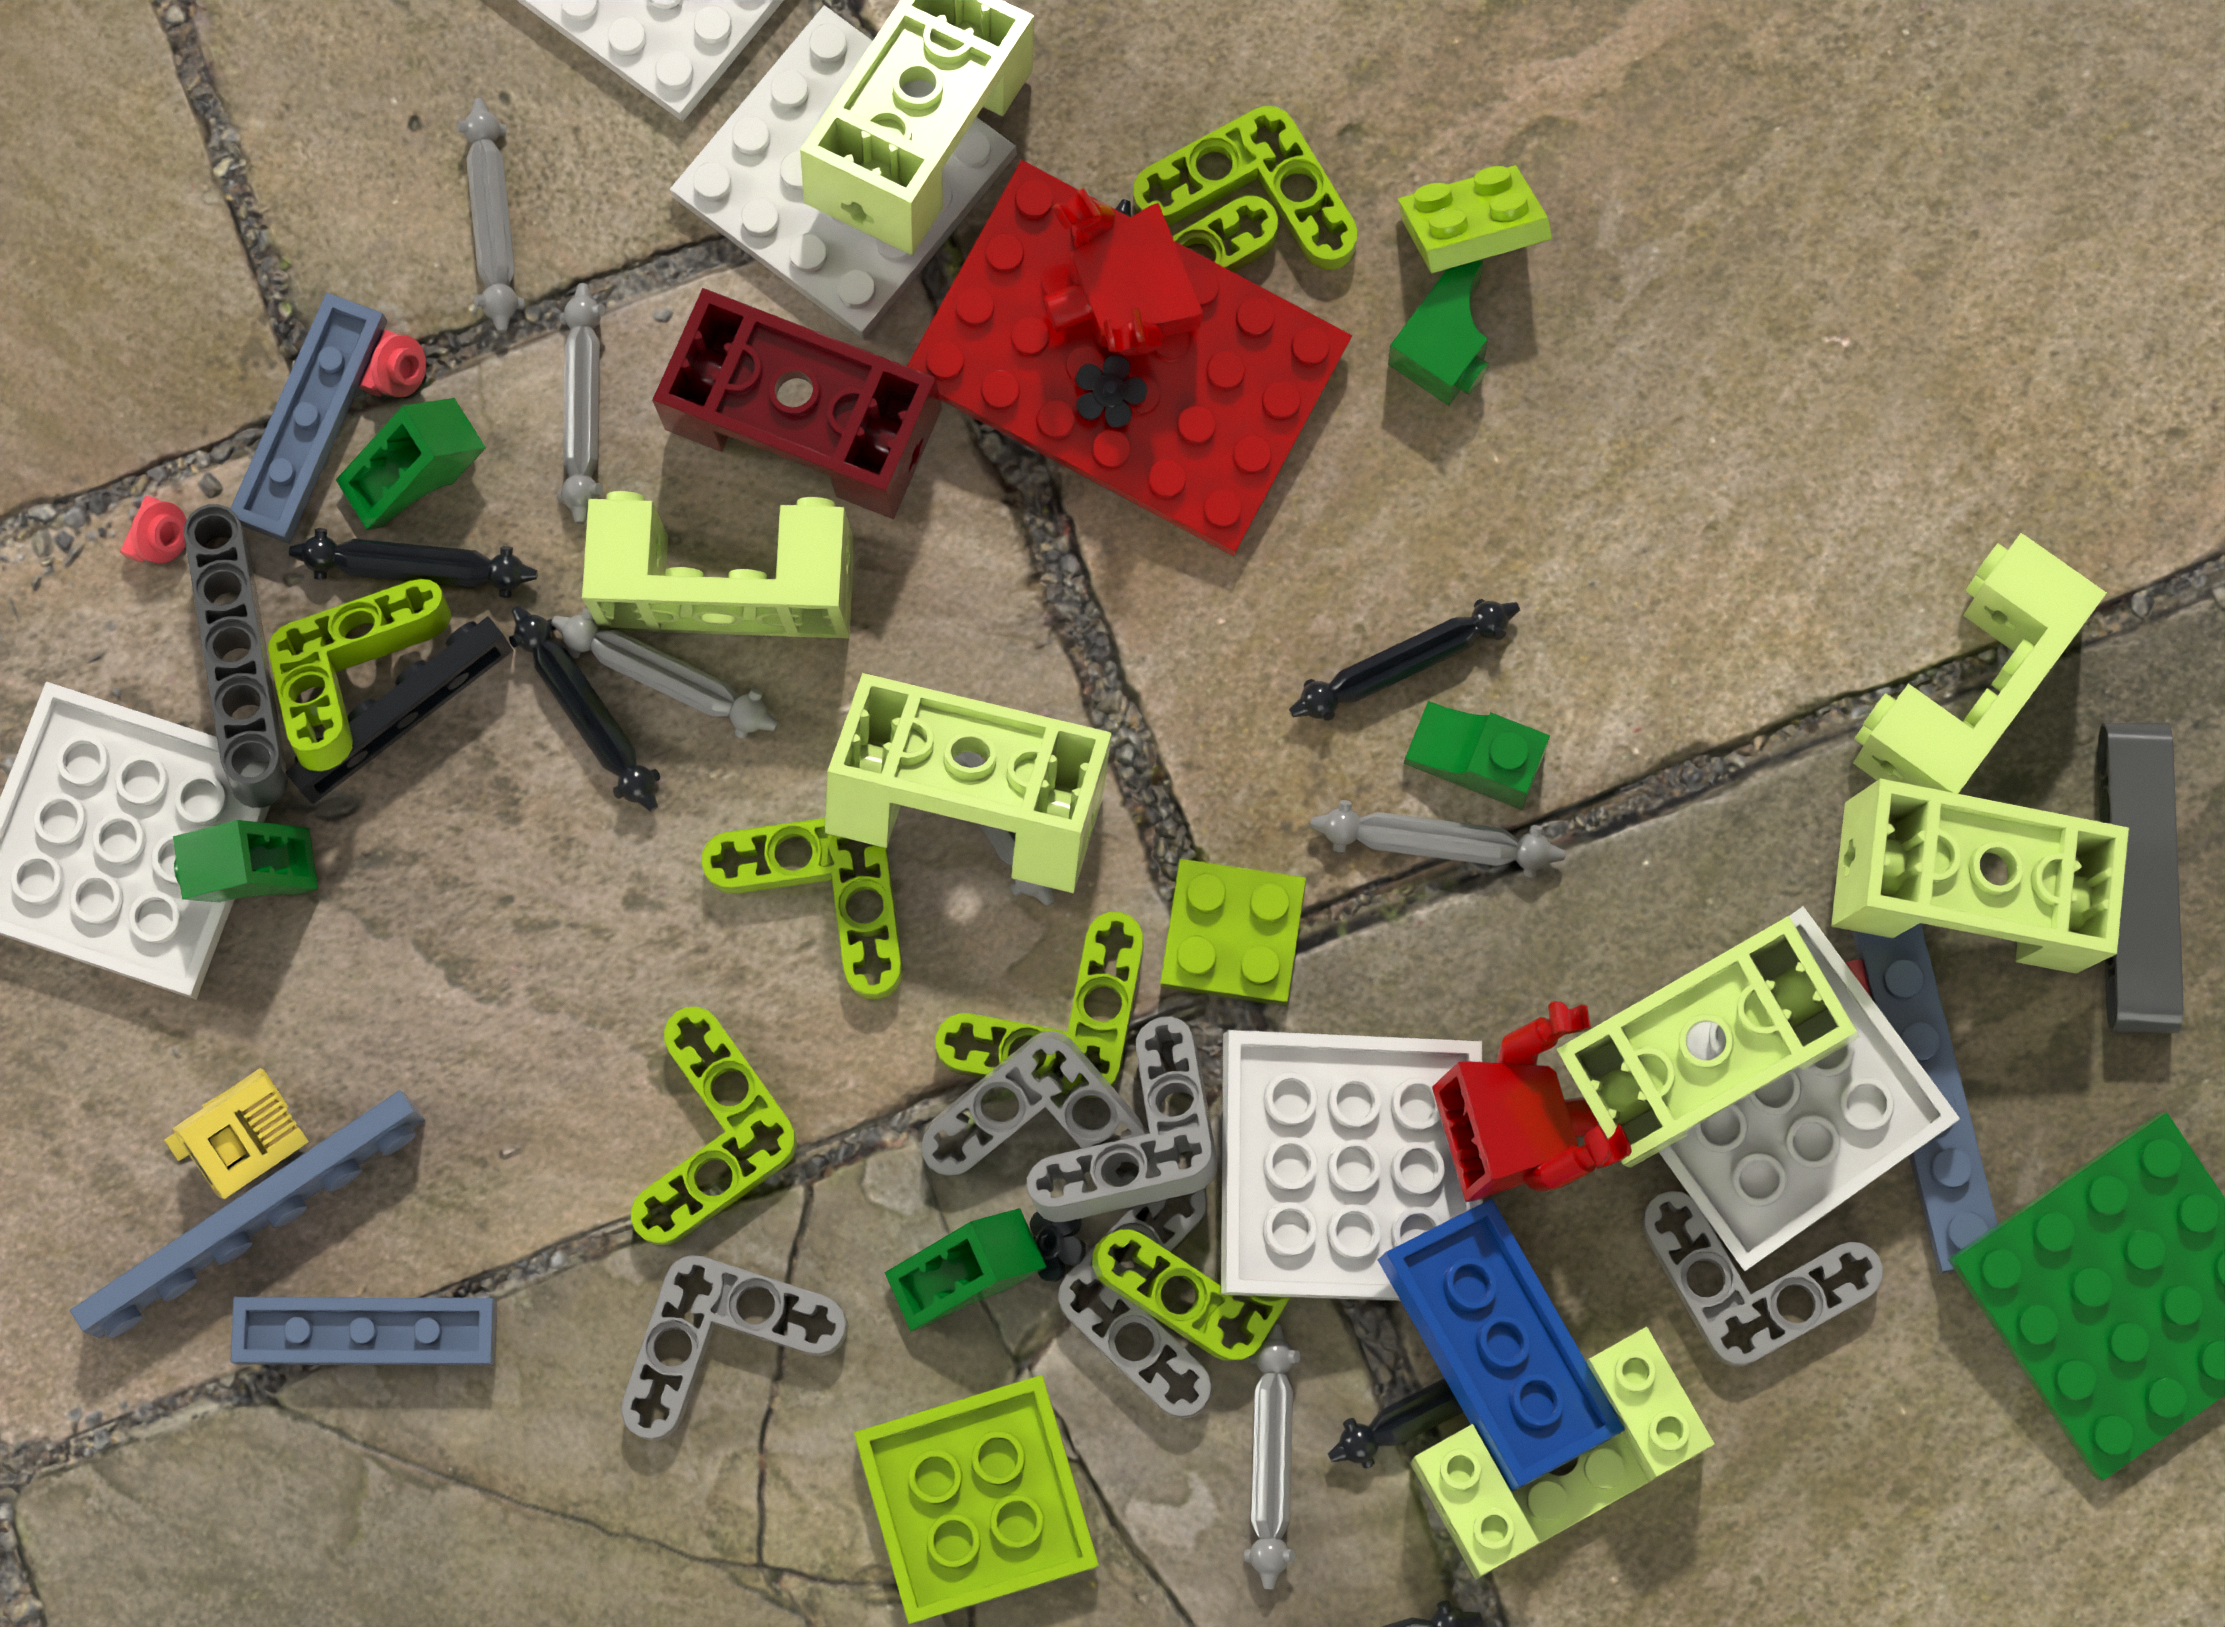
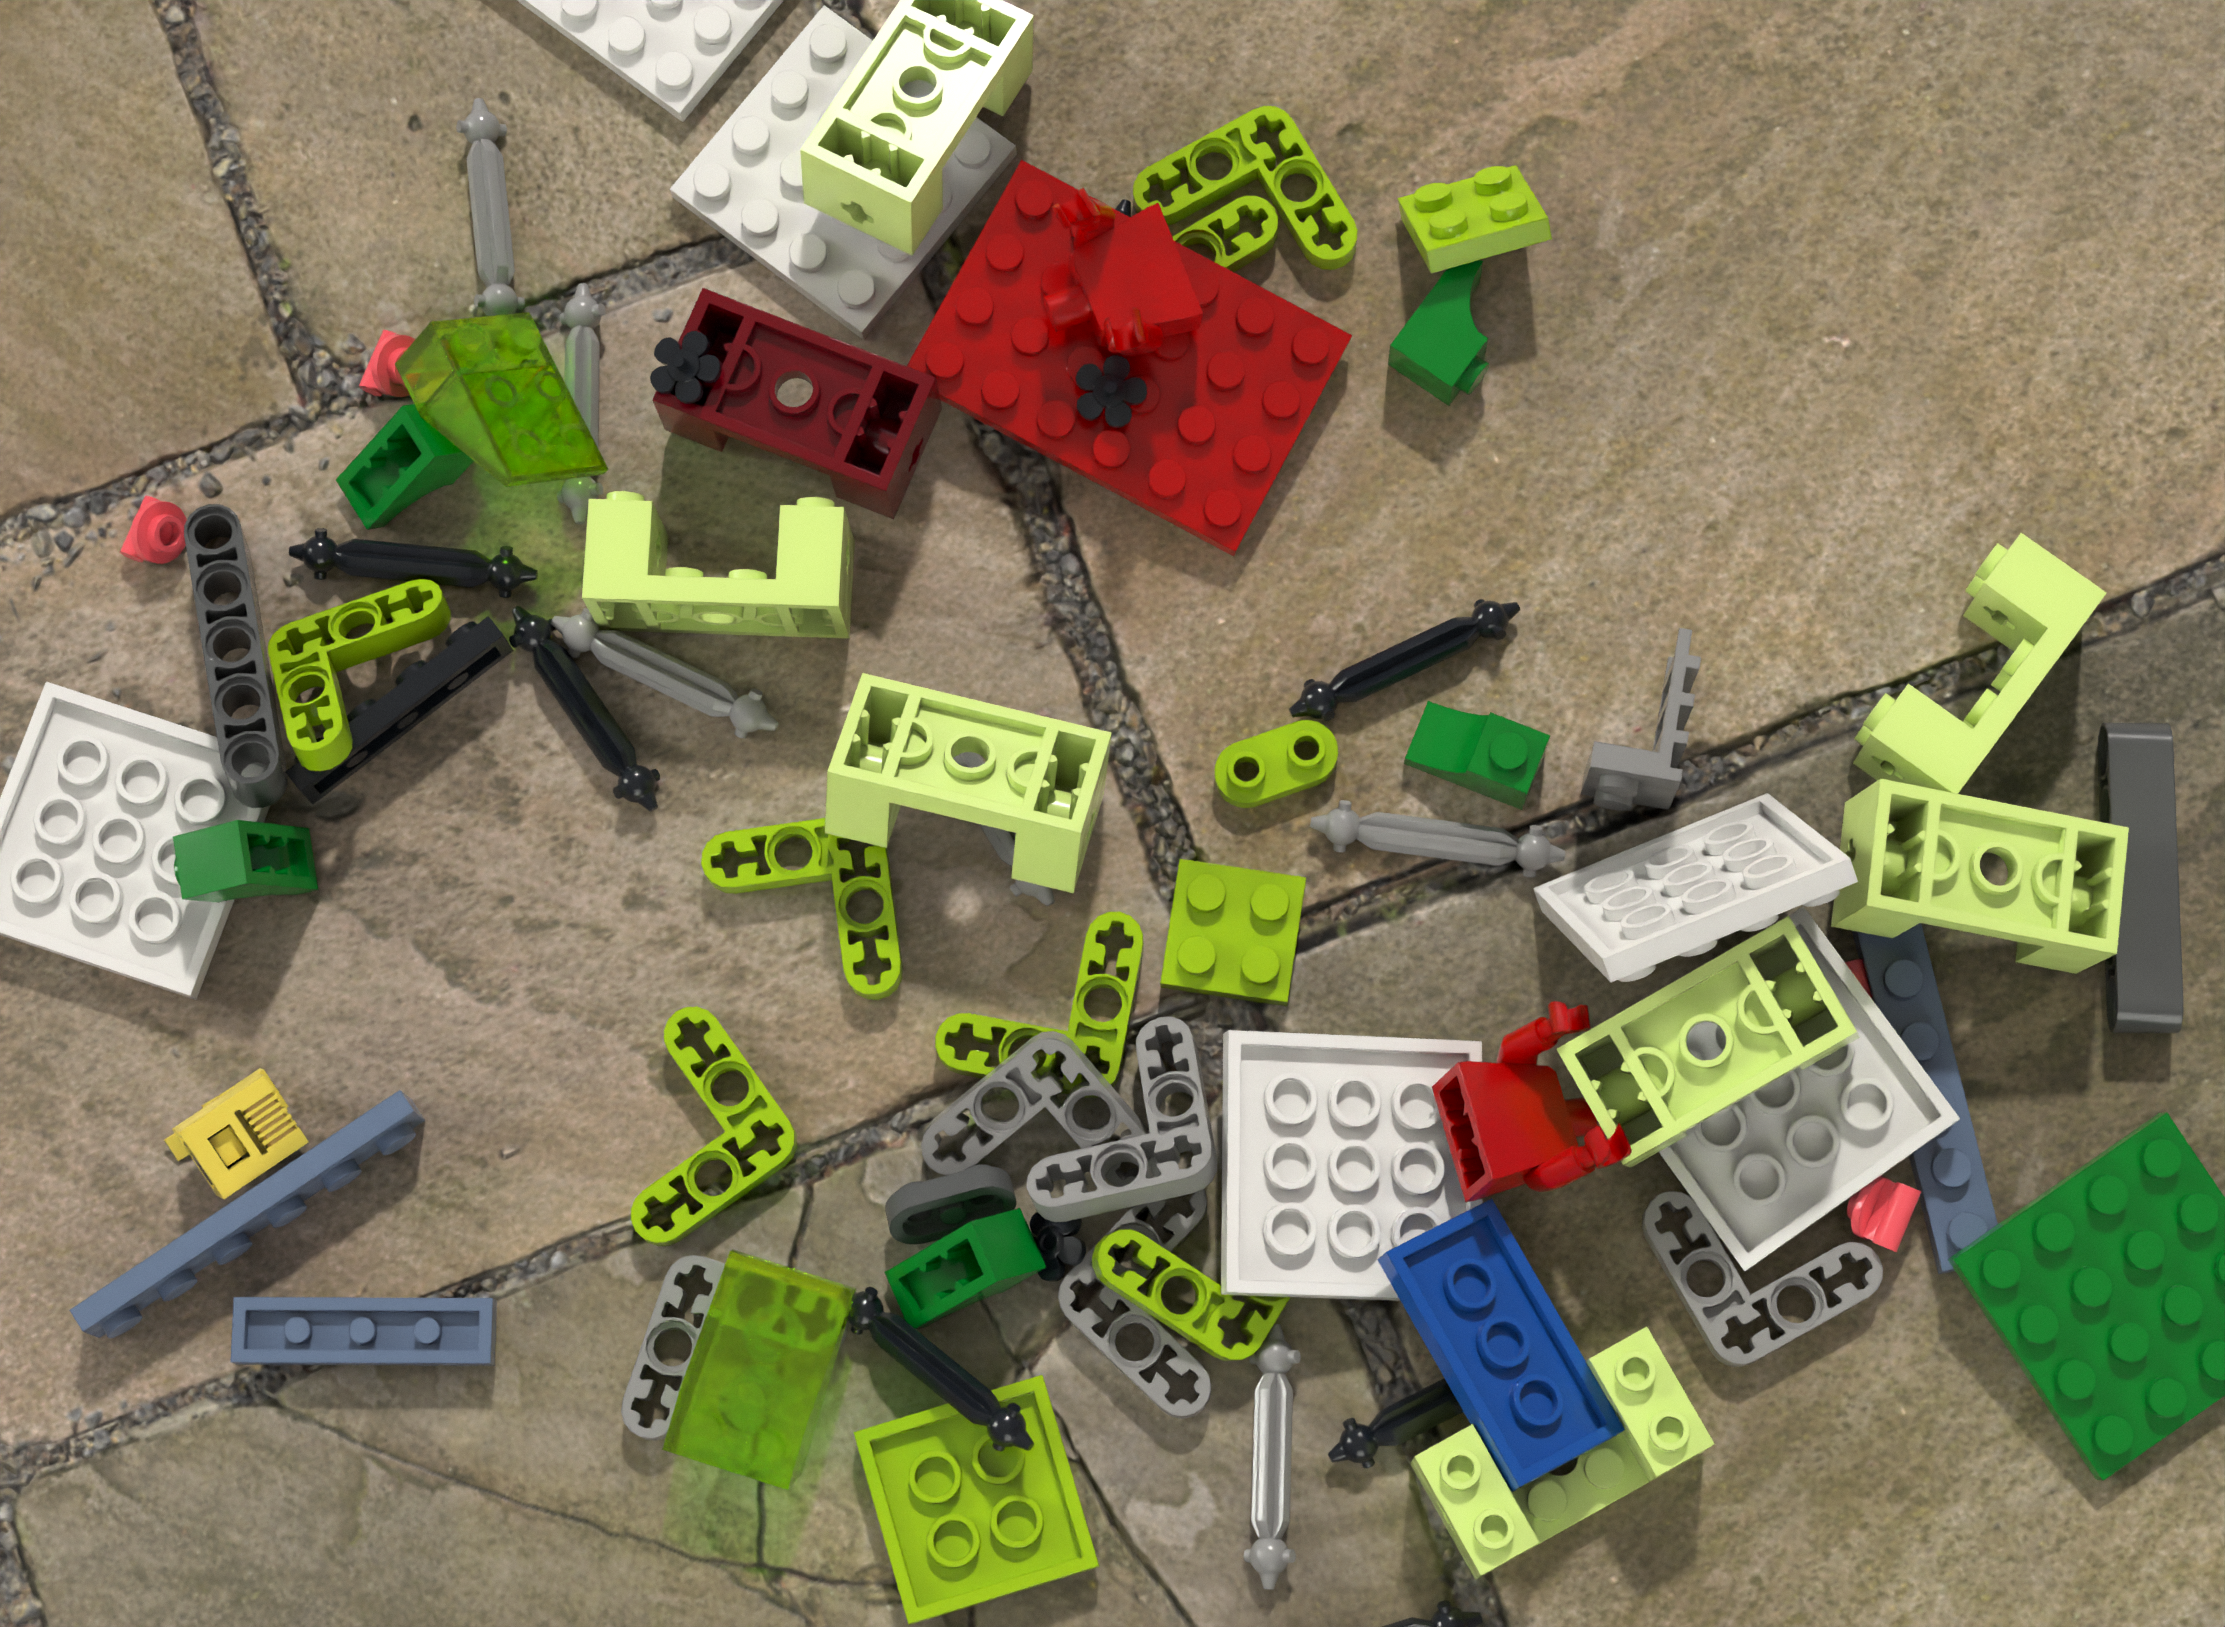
sand blue plate [230,292,387,544] -> none
none -> clear neon green slope [395,312,609,487]
none -> black plant [650,331,722,404]
none -> clear neon green slope [662,1249,856,1490]
none -> black wheel [838,1287,1034,1451]
none -> dark grey plate [885,1164,1017,1244]
none -> lime plate [1214,720,1338,808]
none -> white plate [1533,793,1858,982]
none -> light grey plate [1581,628,1701,811]
none -> coral plate [1847,1176,1921,1253]

